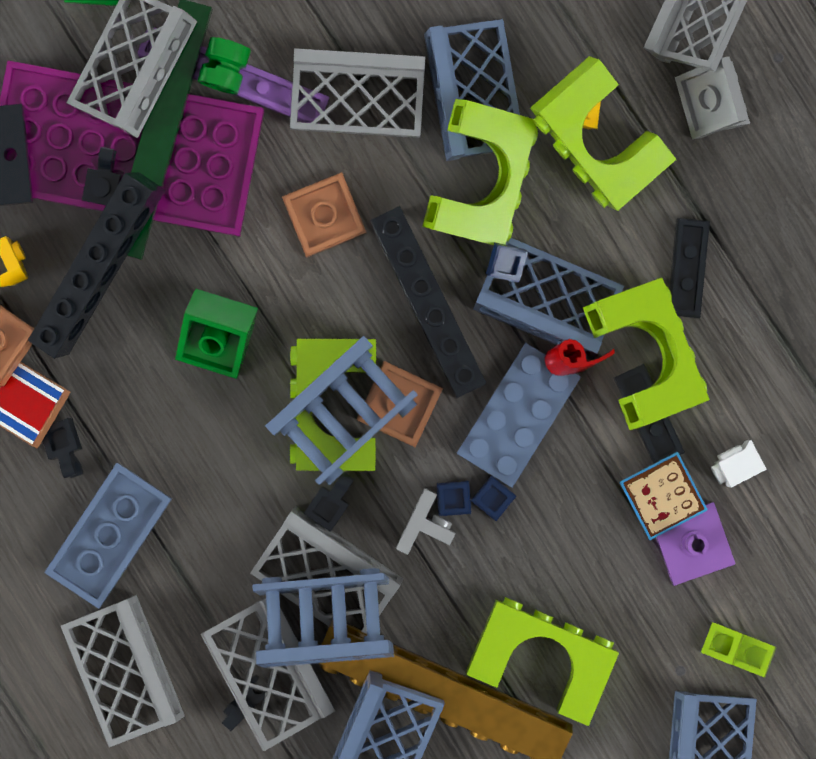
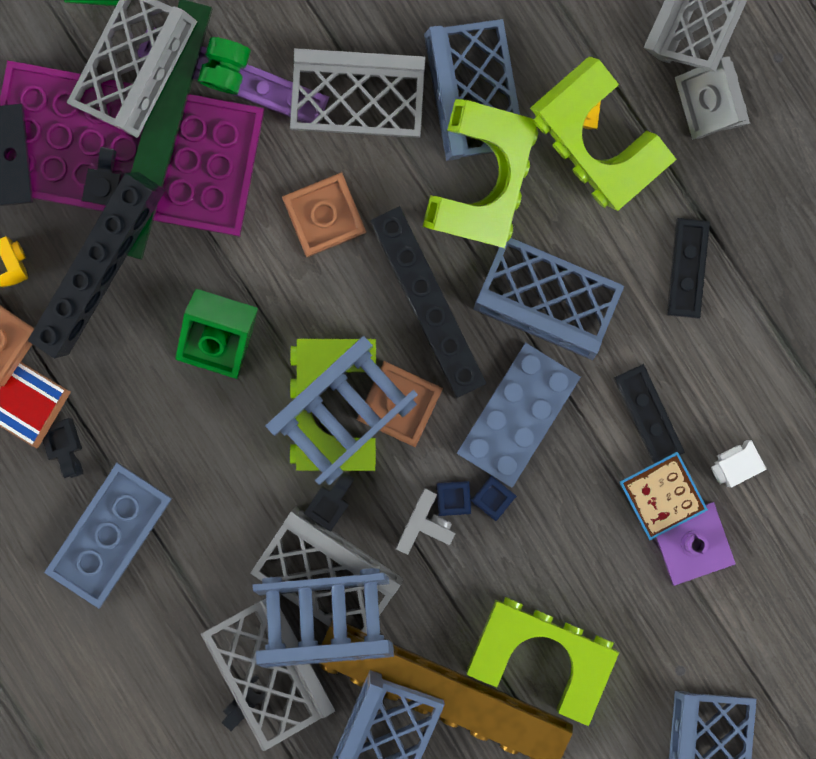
light grey fence [61,595,185,748] -> none
tile [486,242,528,283] -> none
red panel [545,339,615,376] -> none
lime arch [583,278,710,430] -> none
lime slope [701,622,777,678] -> none

